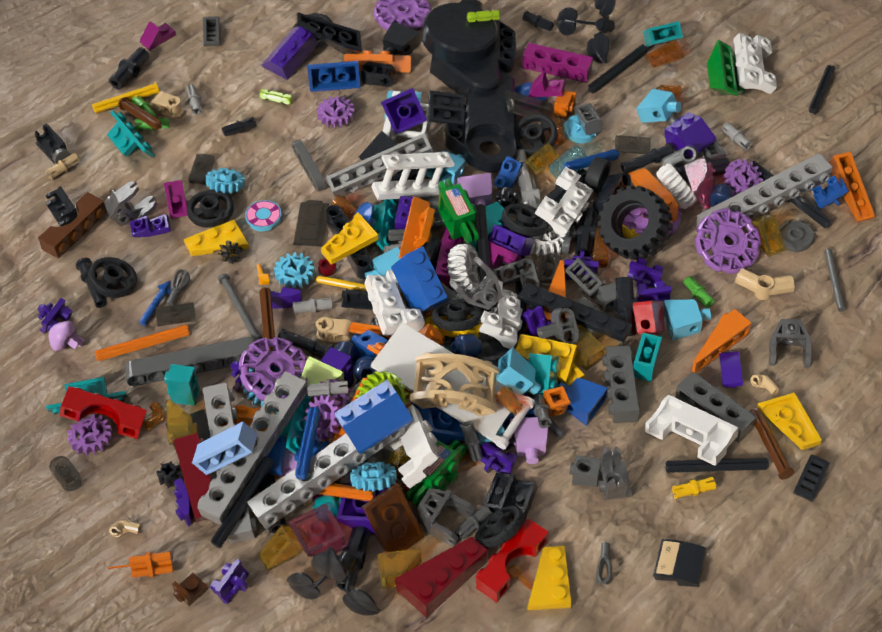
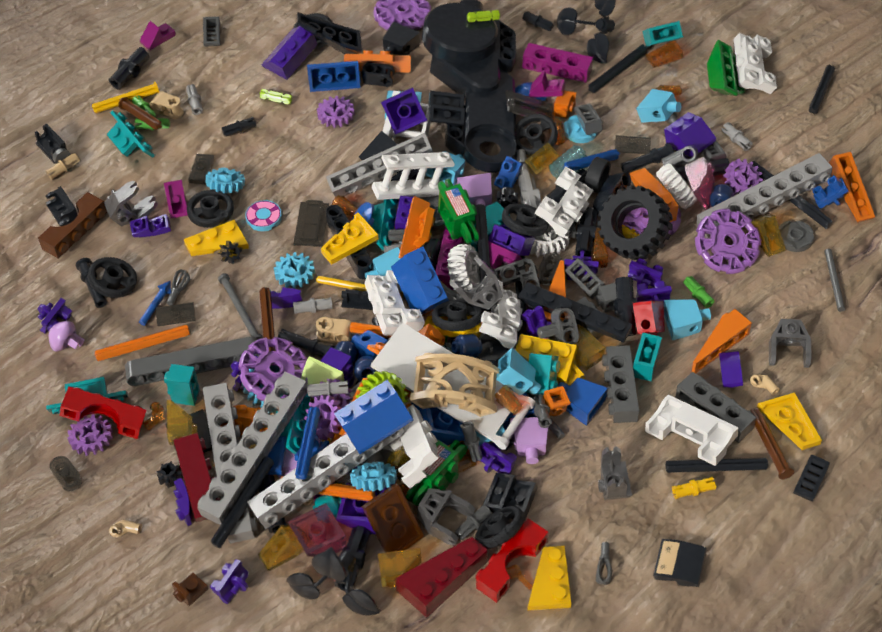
orange piece [108,551,174,578] -> none
light blue brick [192,422,257,475] -> none
light orange hand [257,264,270,285] -> none
dark grey beam [292,139,326,192] -> none
dark red tile [318,258,337,276] -> none
dark grey tile [561,235,573,255] -> none
dark grey brick [569,455,601,488] -> none
tan piece [735,268,795,300] -> none

